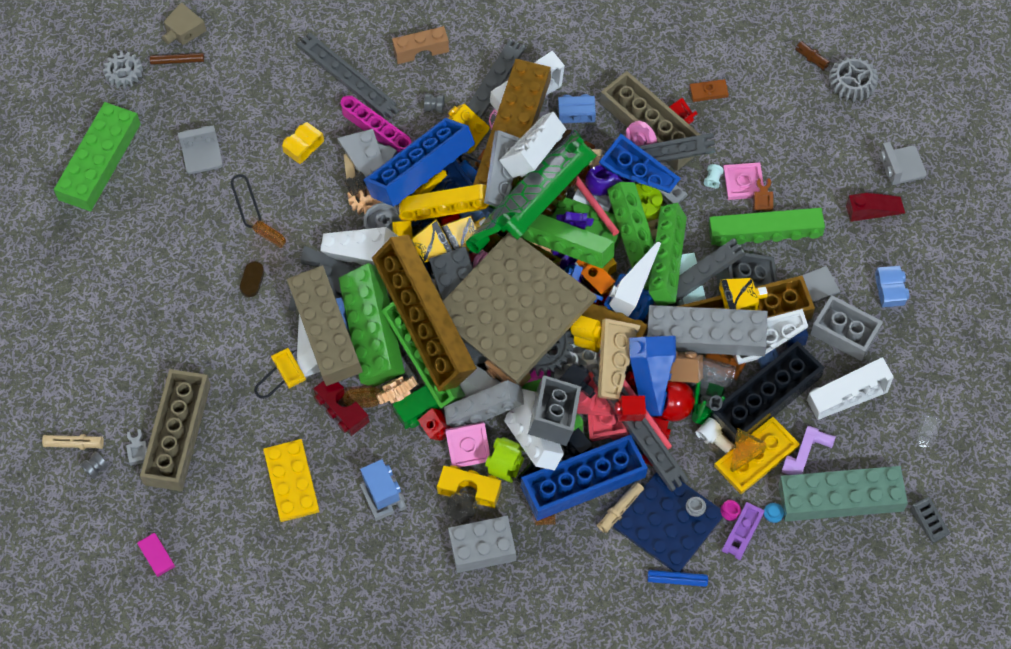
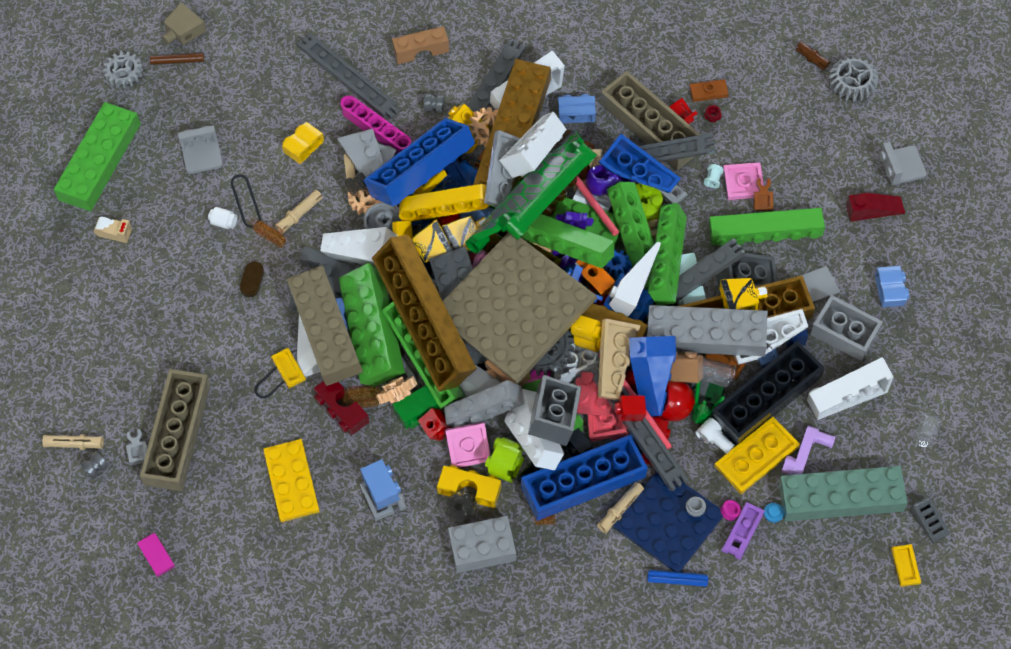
black brick [559,363,596,399] -> none
bright pink tile [626,121,657,146] -> none
dark grey piece [700,395,722,411] -> none
clear yellow slope [730,428,767,472] -> none
none -> tan leg [94,217,132,243]
none -> white brick [208,207,237,229]
none -> tan pin [275,190,323,234]
none -> light nougat gear [468,107,498,147]
none -> blue gear [603,249,632,282]
none -> dark red plate [704,105,722,123]
none -> yellow tile [891,544,921,587]

